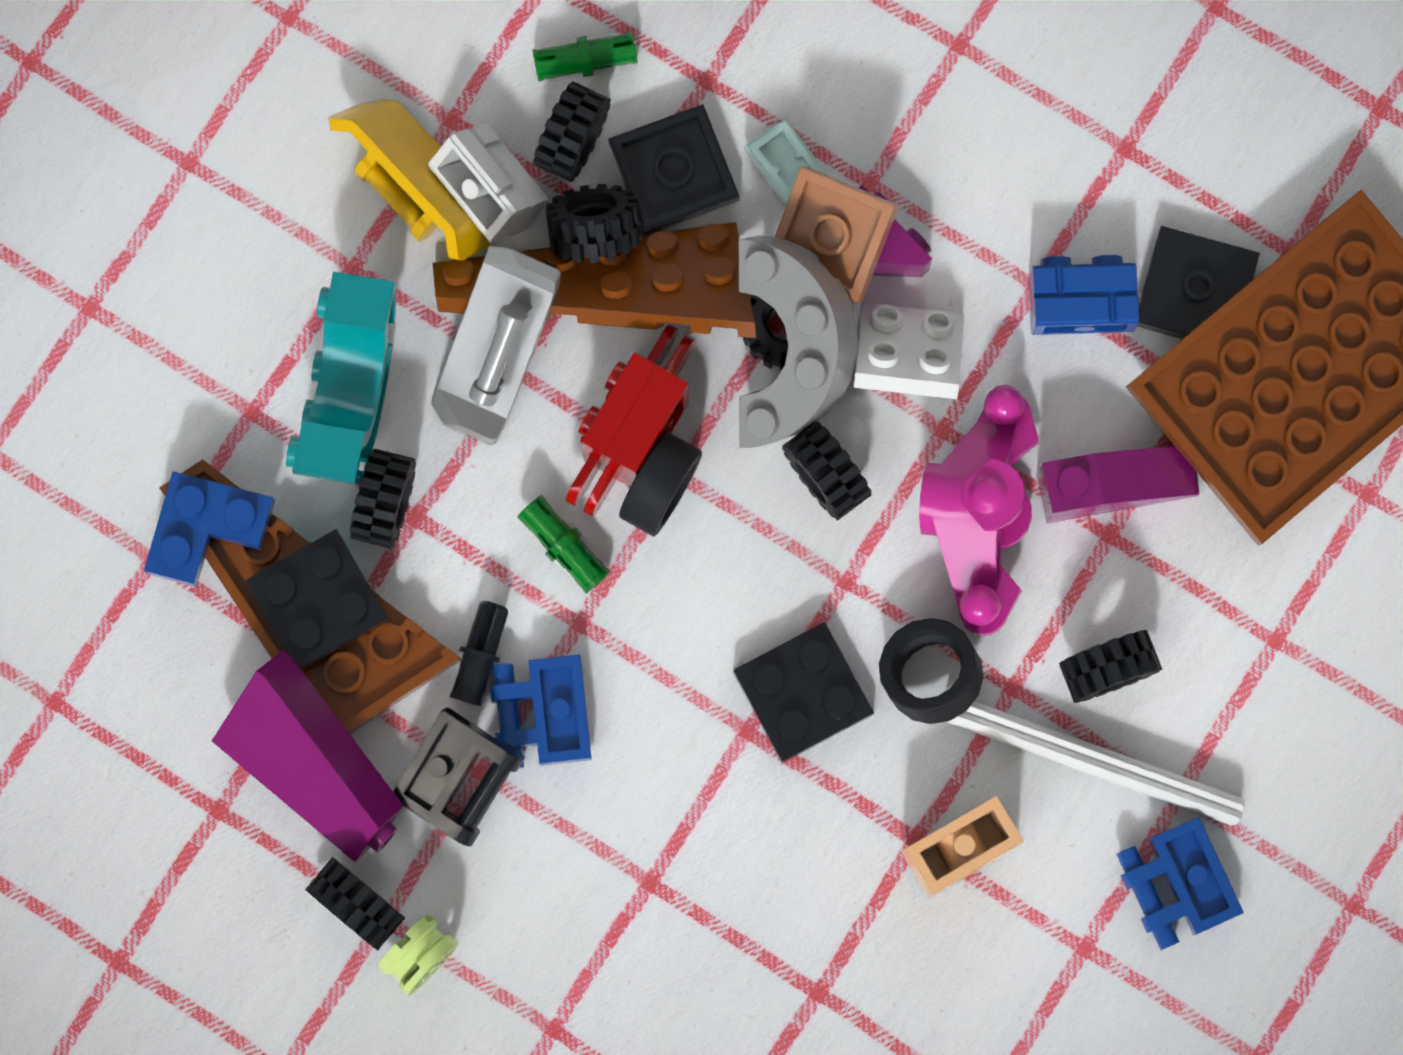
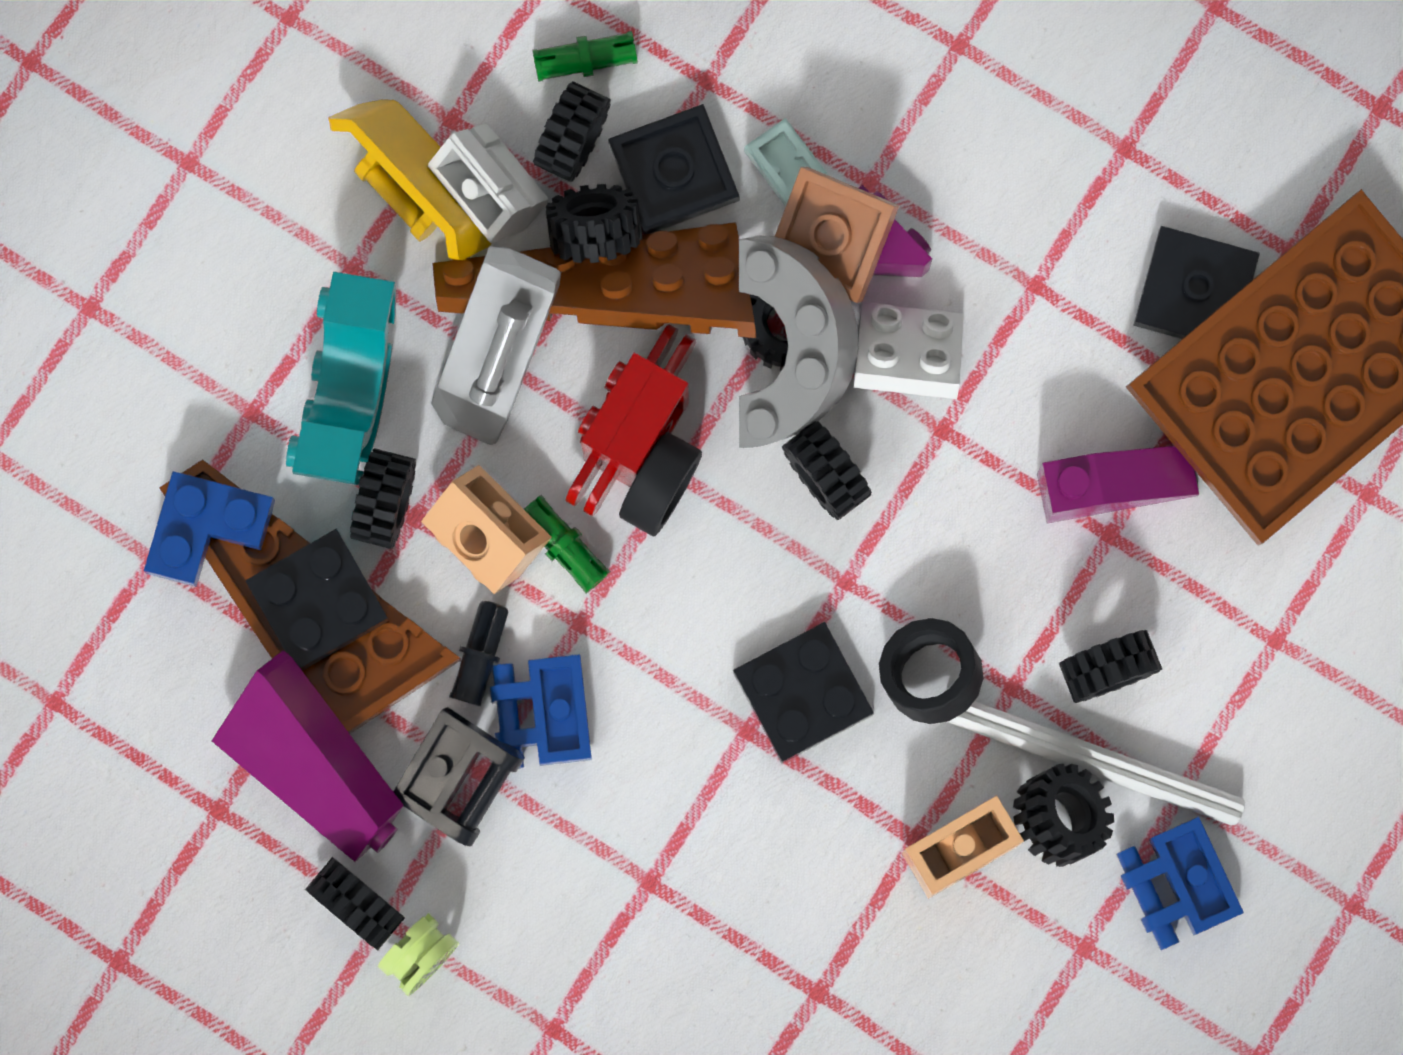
dark pink piece [919,384,1040,636] -> none
blue brick [1029,255,1139,335] -> none
none -> light nougat brick [421,465,552,594]
none -> black tyre [1013,763,1114,867]

